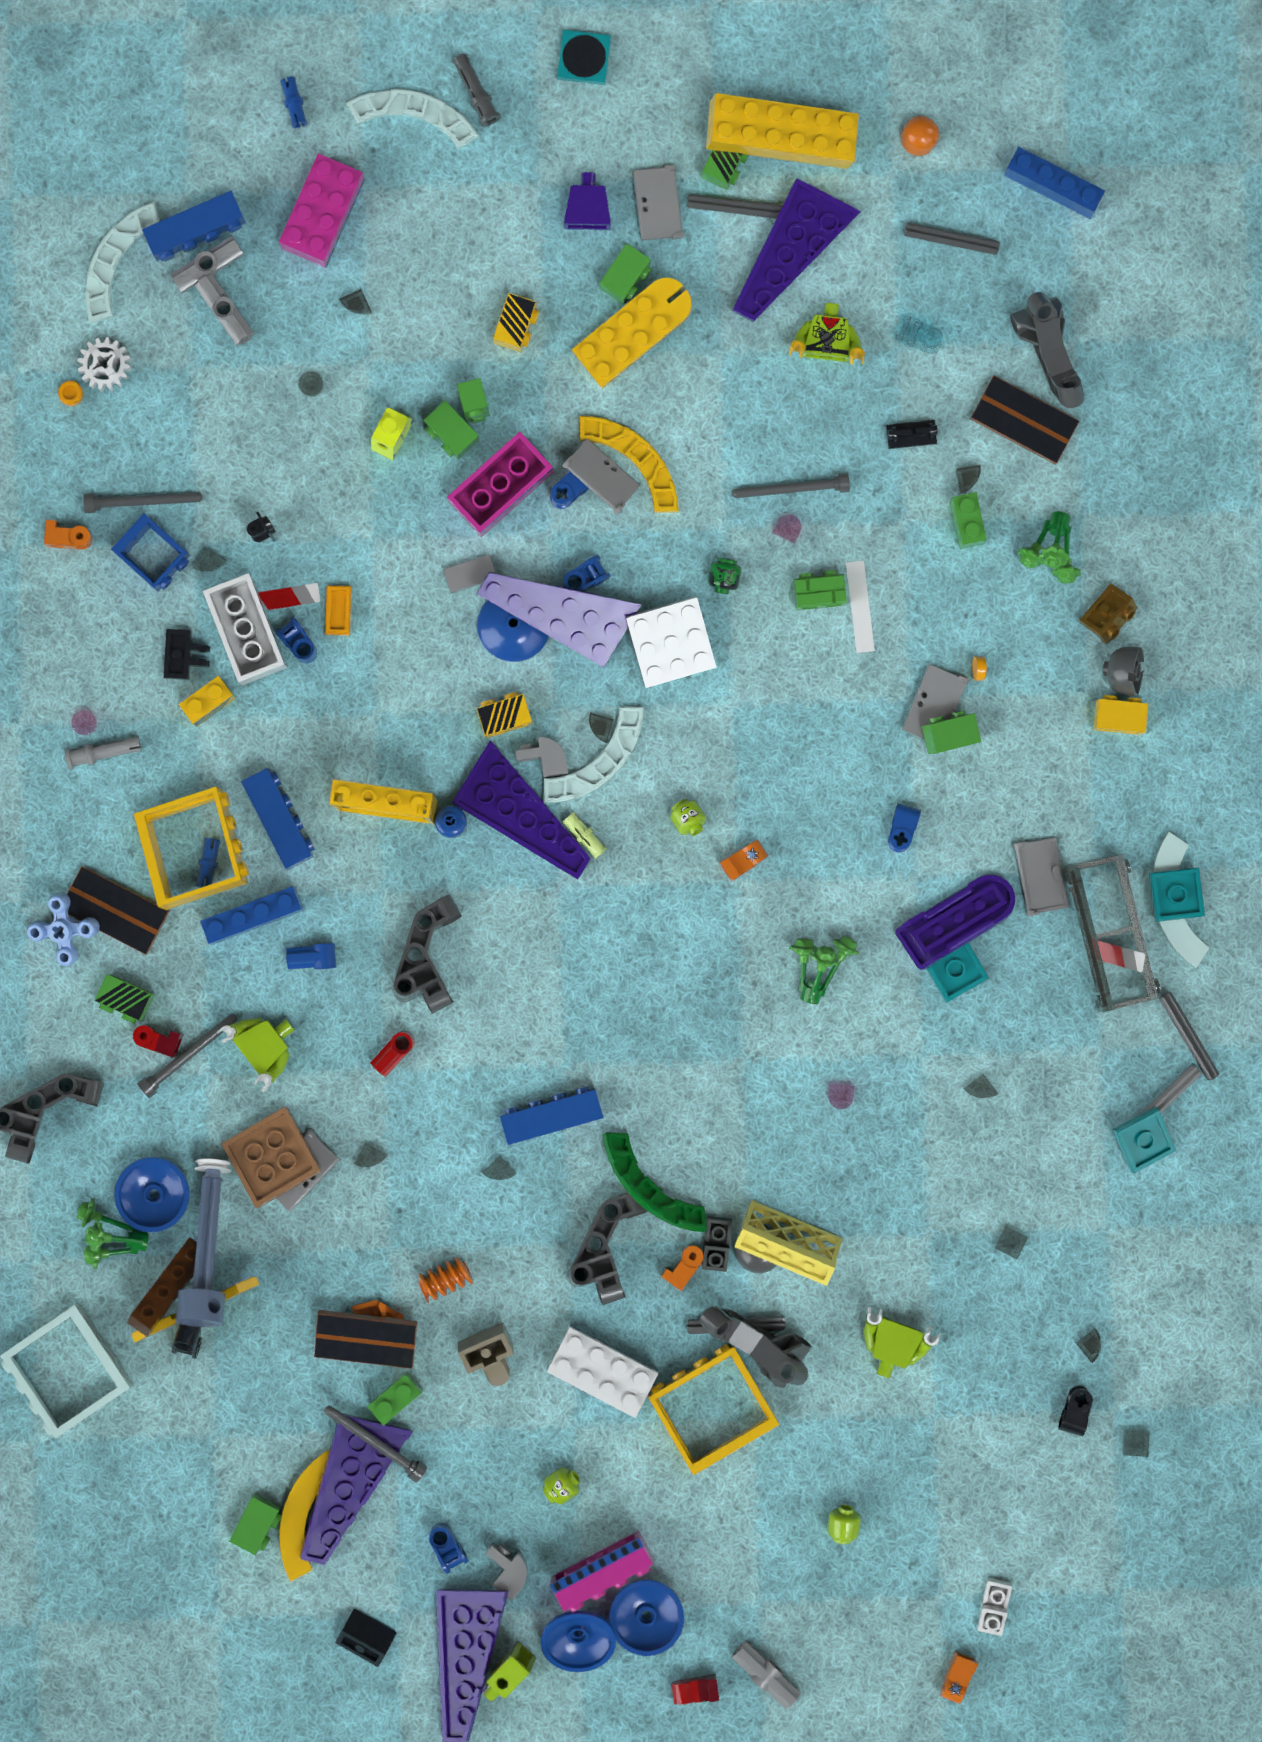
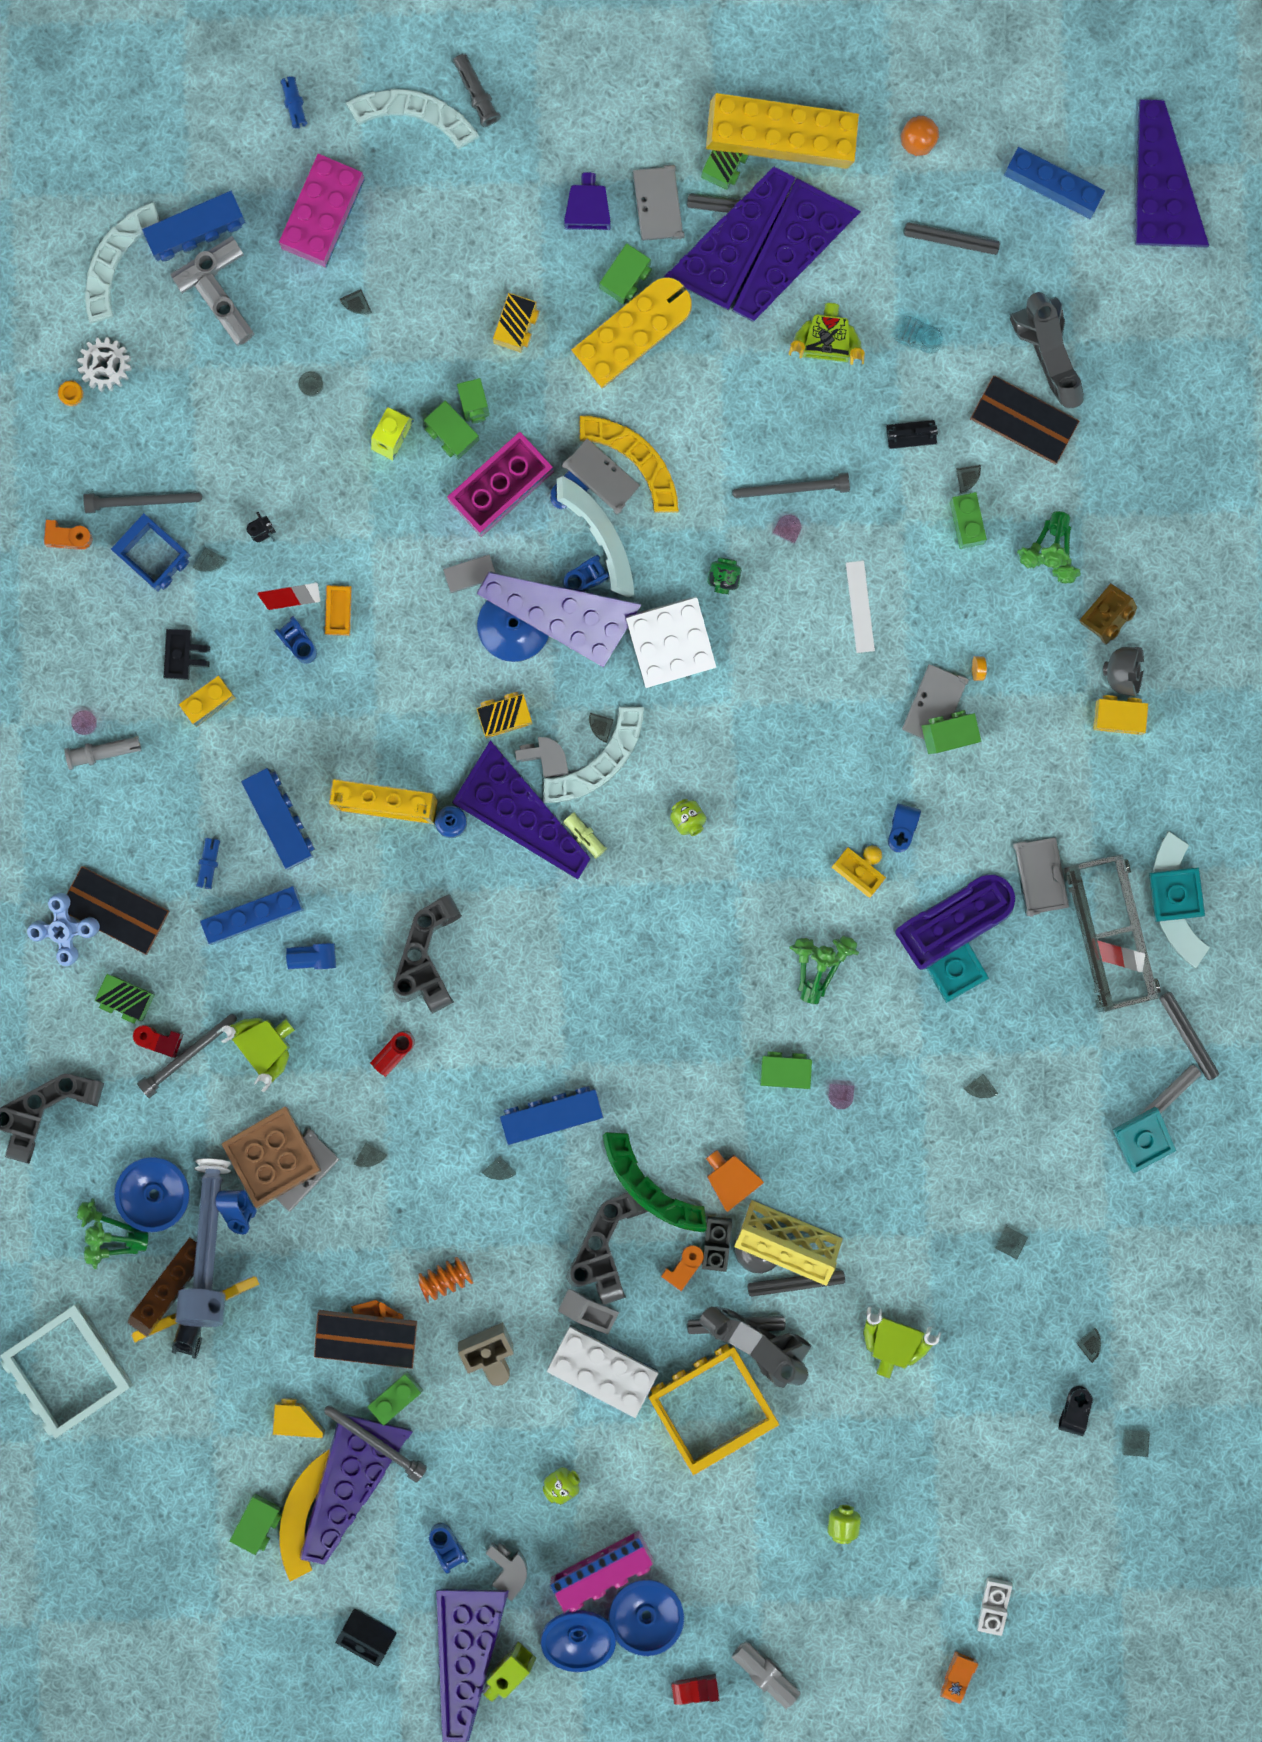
yellow window [134,787,249,910] -> none
white brick [203,573,287,686] -> none
tile [557,30,611,85] -> none
orange leg [719,840,769,882] -> none
bright green brick [794,570,847,611] -> none
none -> blue piece [216,1190,257,1235]
none -> yellow slope [273,1398,325,1438]
none -> light aqua tile [557,476,634,597]
none -> light grey slope [558,1289,619,1334]
none -> dark purple wing [664,167,796,311]
none -> orange torso [706,1150,764,1212]
none -> dark grey axle [747,1270,845,1297]
none -> bright green brick [760,1052,812,1089]
none -> yellow plate [831,845,886,898]
none -> dark purple wing [1135,99,1210,248]

